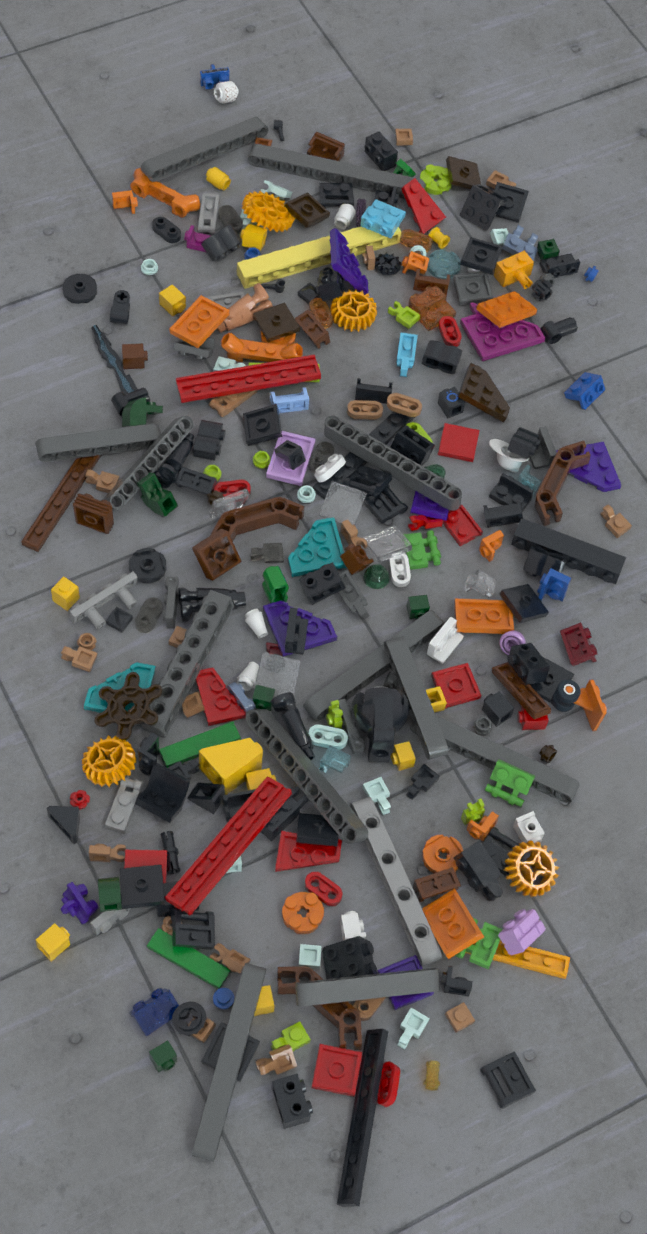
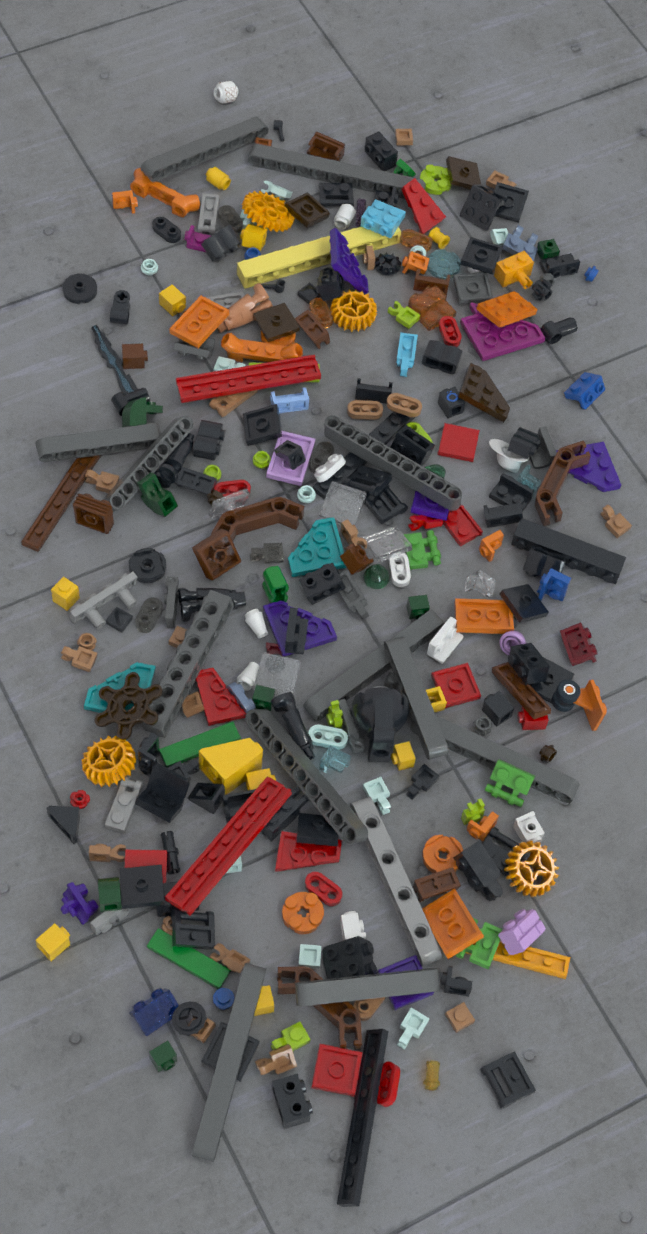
blue hips [200,64,229,90] -> none

